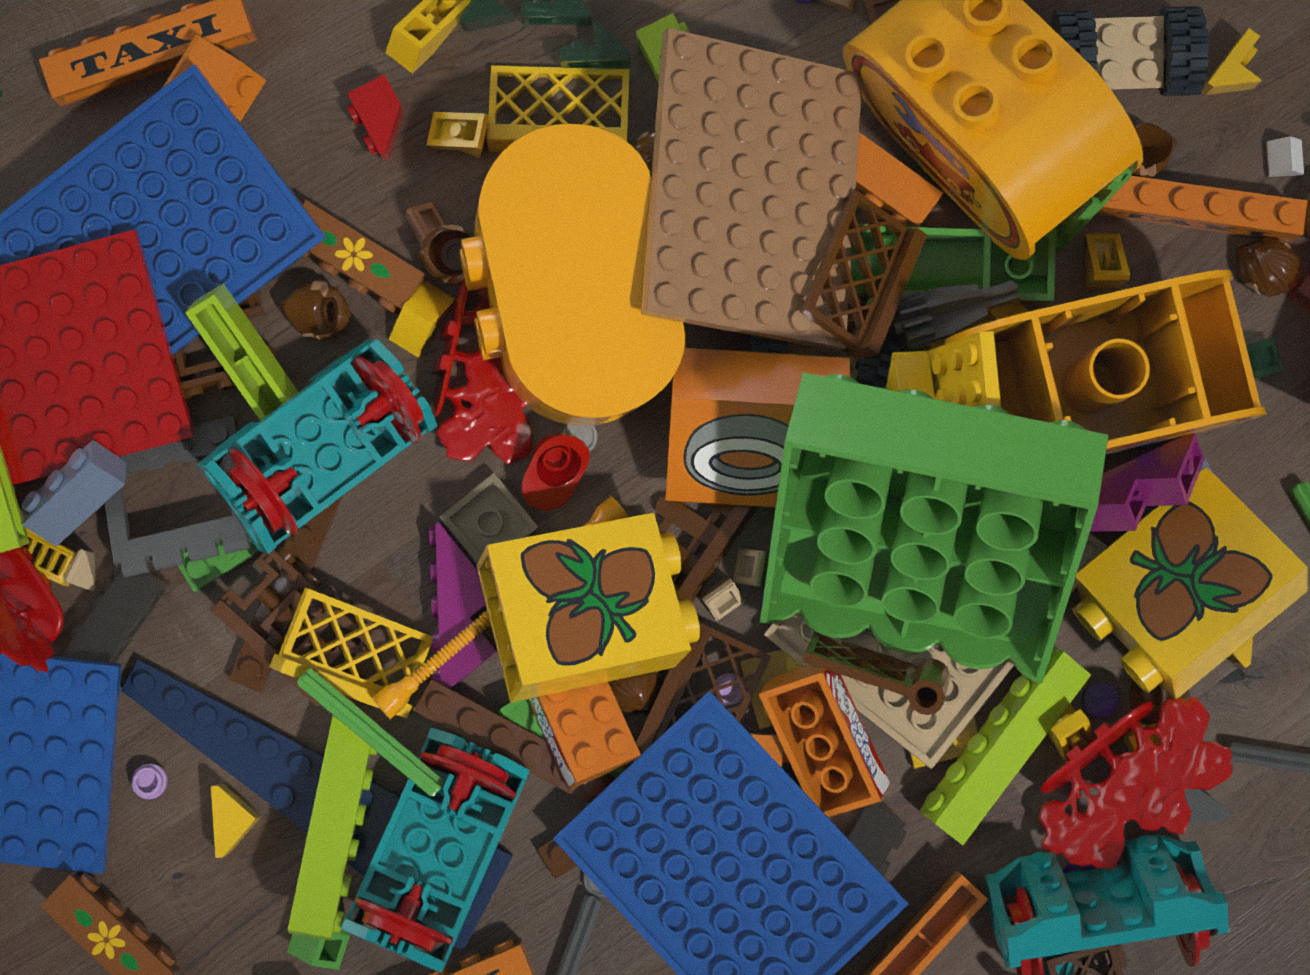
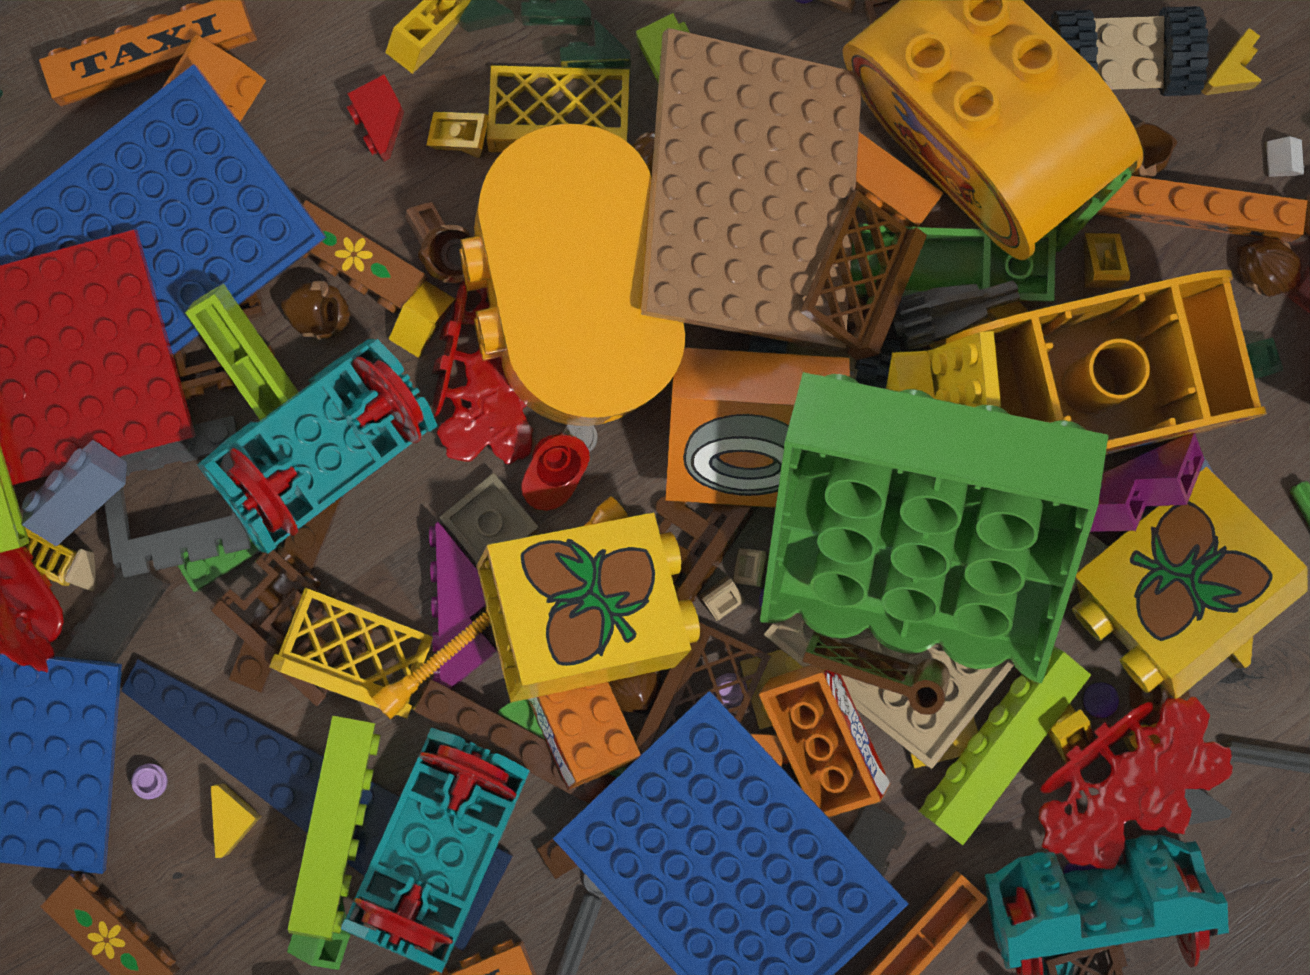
bright green axle [297,668,445,796] -> none

